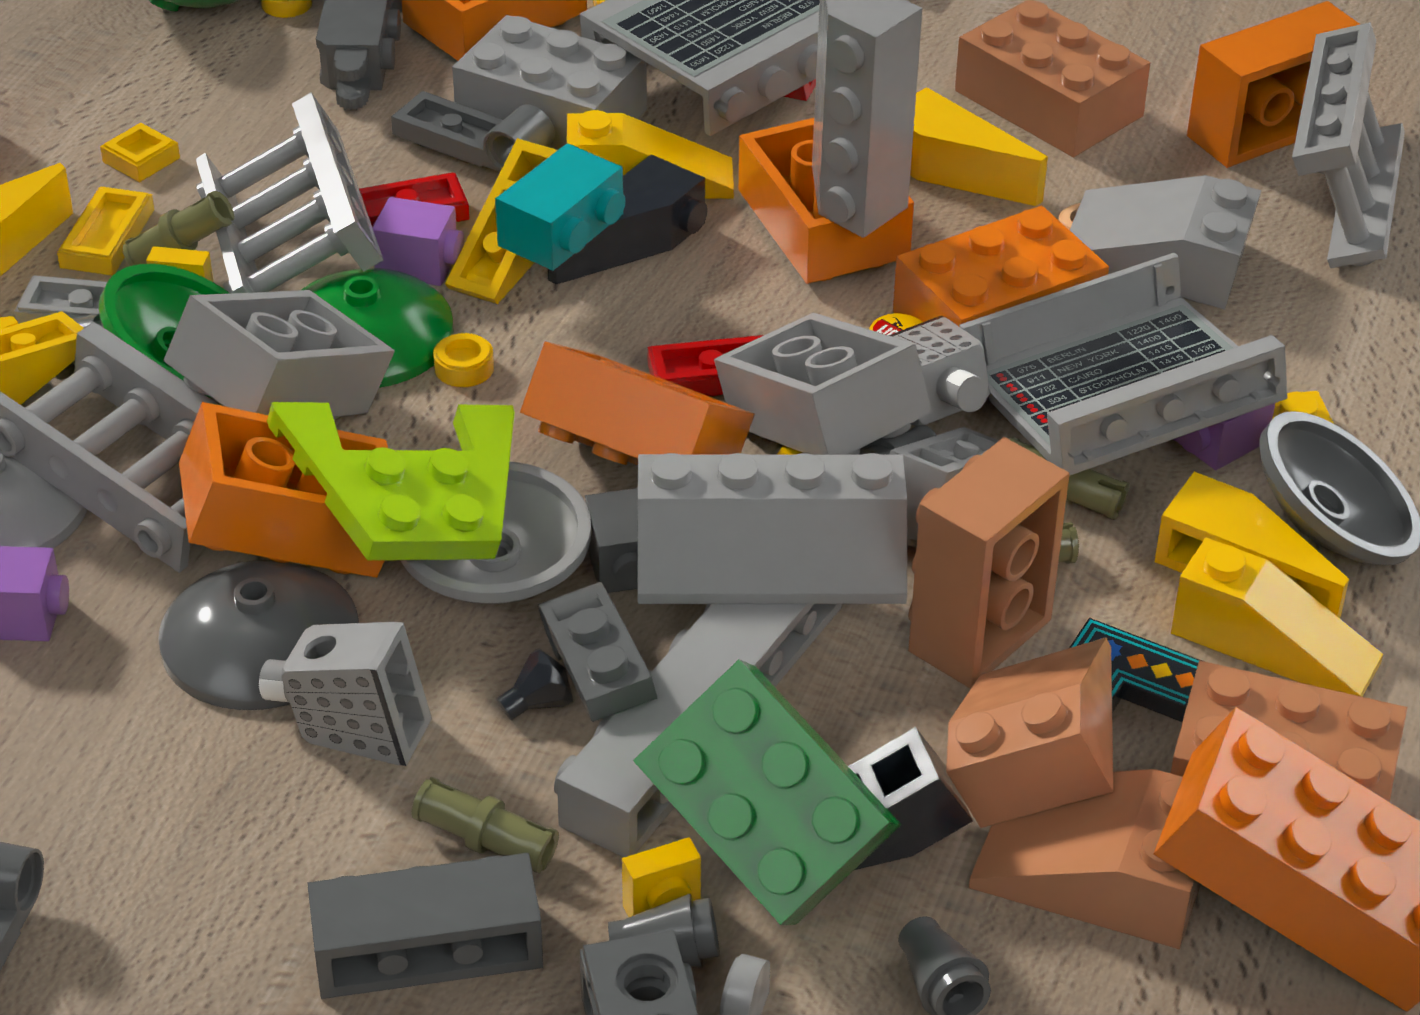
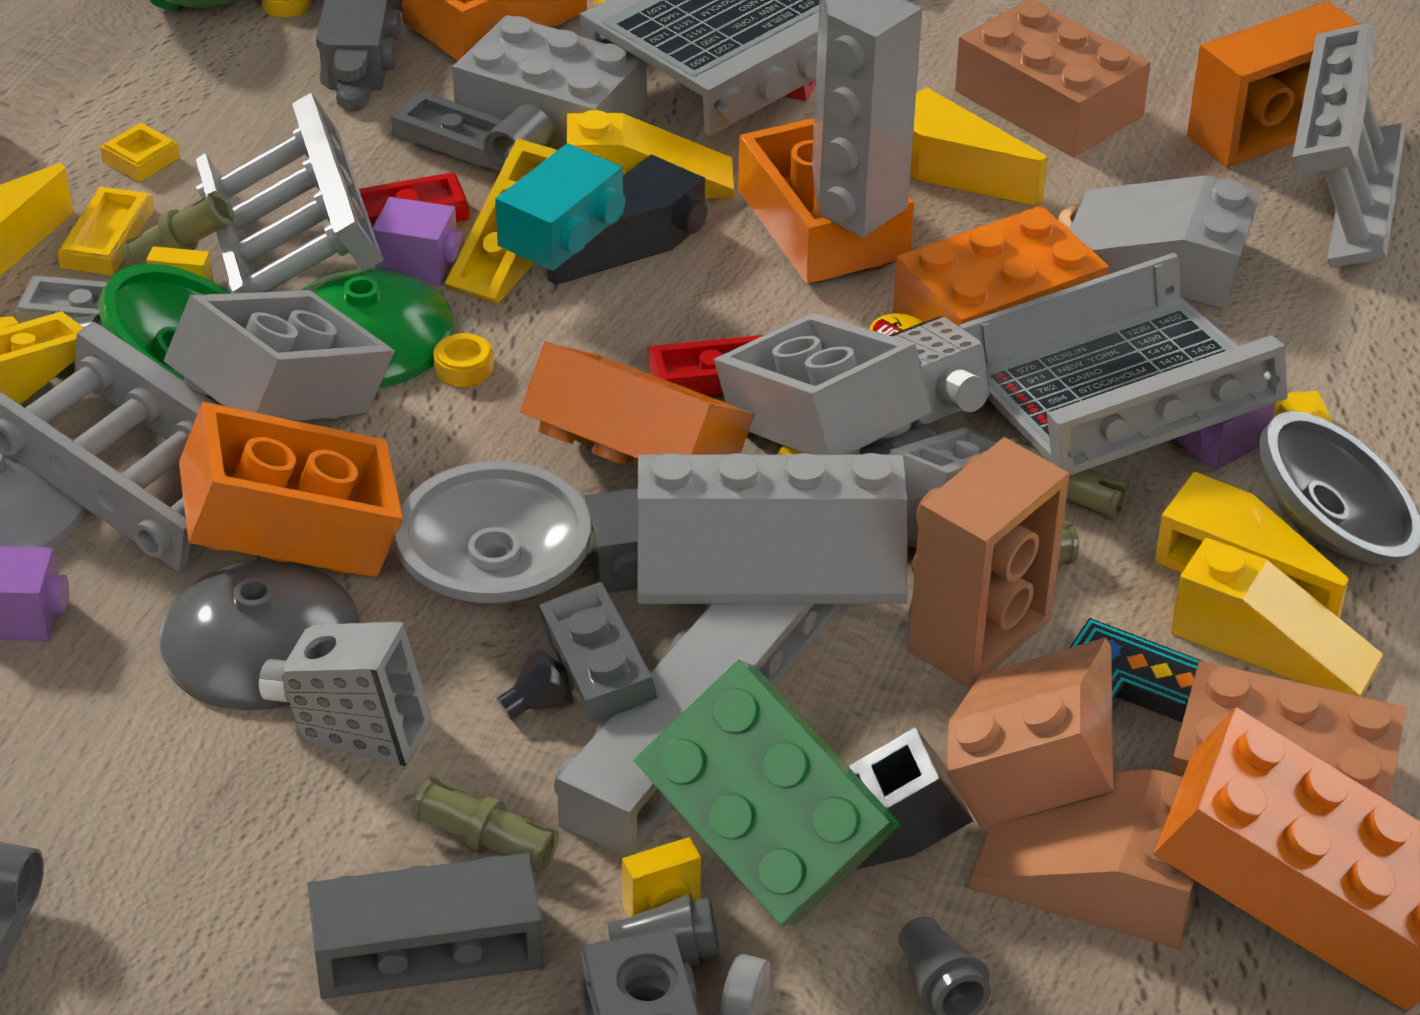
lime wing [267,402,515,561] -> none

